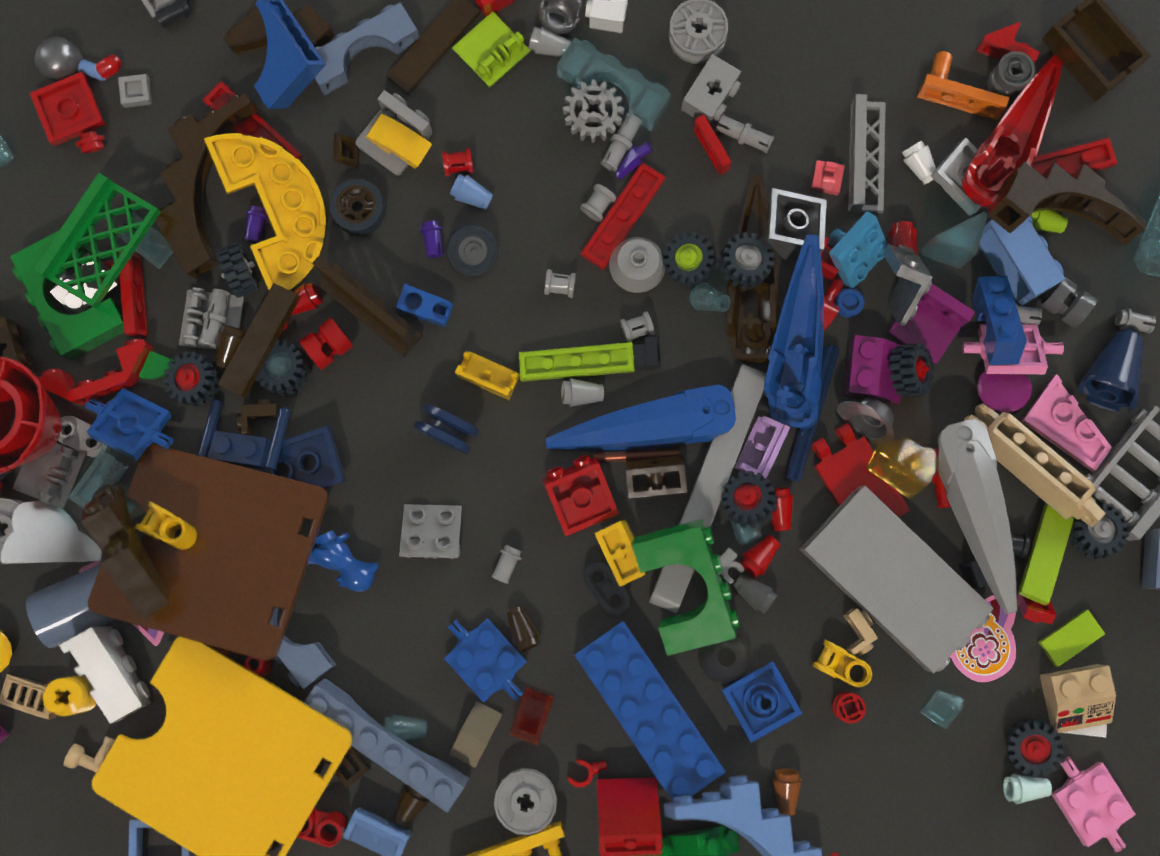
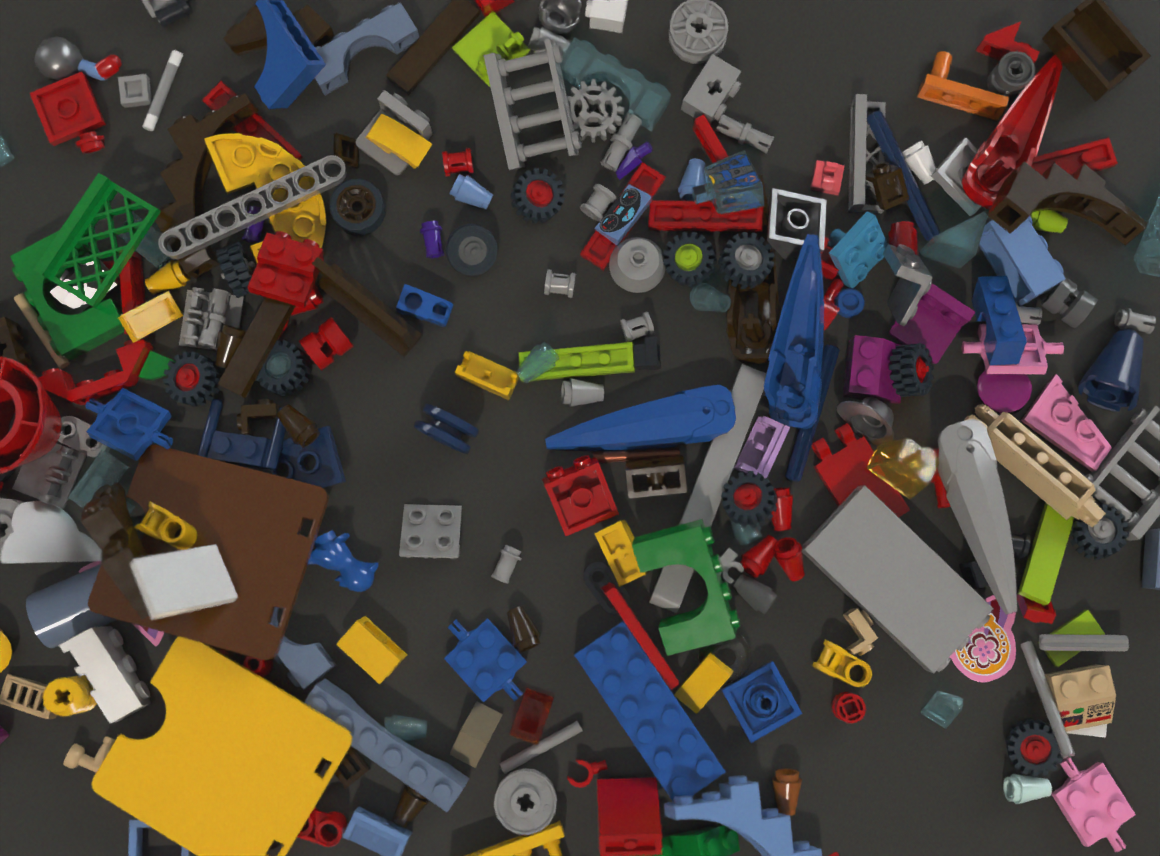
none -> tan bar [14,293,70,369]
none -> yellow tile [118,291,183,343]
none -> white tile [130,544,238,620]
none -> light grey bar [142,50,183,131]
none -> yellow cone [145,260,191,294]
none -> light grey beam [158,155,346,259]
none -> red plate [248,231,324,308]
none -> dark brown cone [277,405,320,448]
none -> yellow hinge [337,616,408,684]
none -> light grey fence [484,39,582,170]
none -> light grey bar [499,720,583,774]
none -> black wheel [510,168,565,224]
none -> clear light blue cone [516,342,559,384]
none -> slope [595,184,652,246]
none -> red tile [601,582,679,690]
none -> red tile [648,200,764,232]
none -> yellow tile [674,652,733,714]
none -> medium blue cone [678,159,706,201]
none -> torso [691,150,764,214]
none -> red cone [773,537,805,581]
none -> dark brown bracket [865,162,909,210]
none -> dark blue axle [867,111,941,241]
none -> light grey piece [1021,641,1075,758]
none -> light grey axle [1038,634,1129,651]

